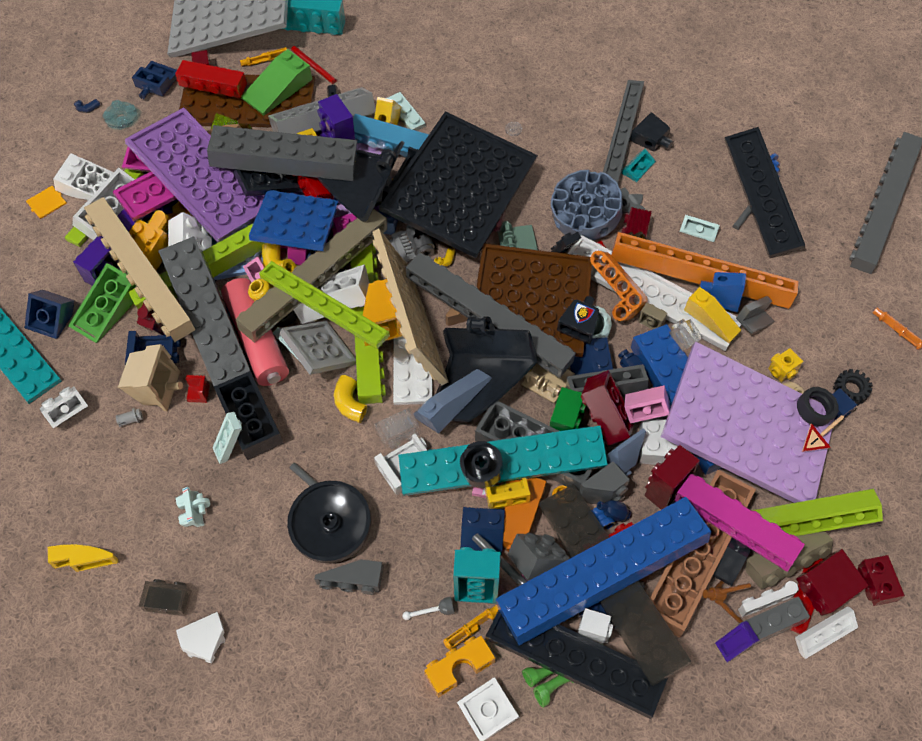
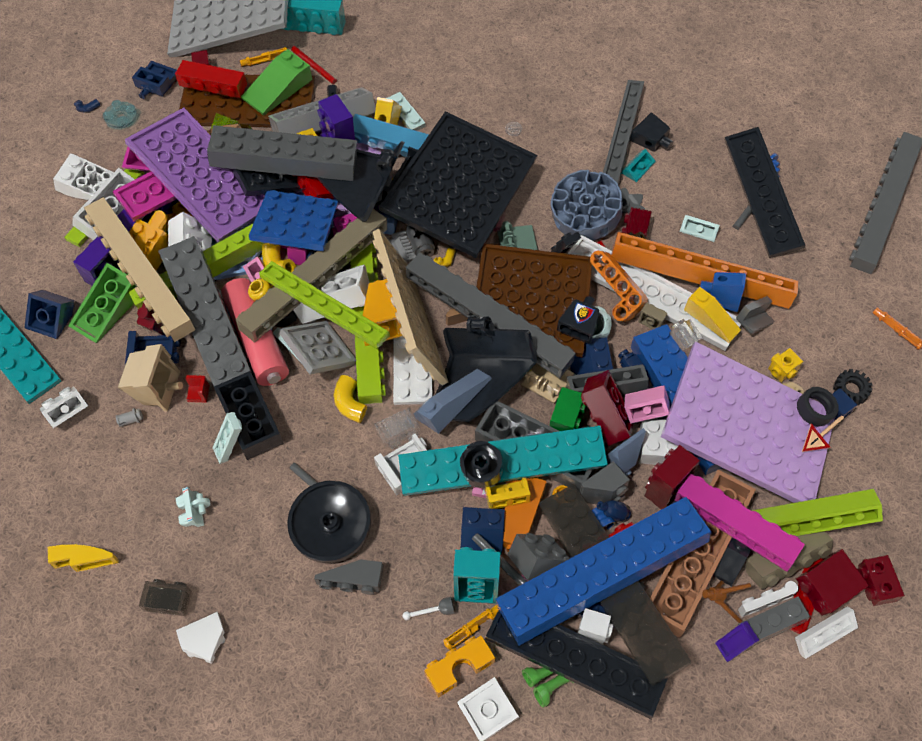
light orange piece [26,186,67,219] -> none

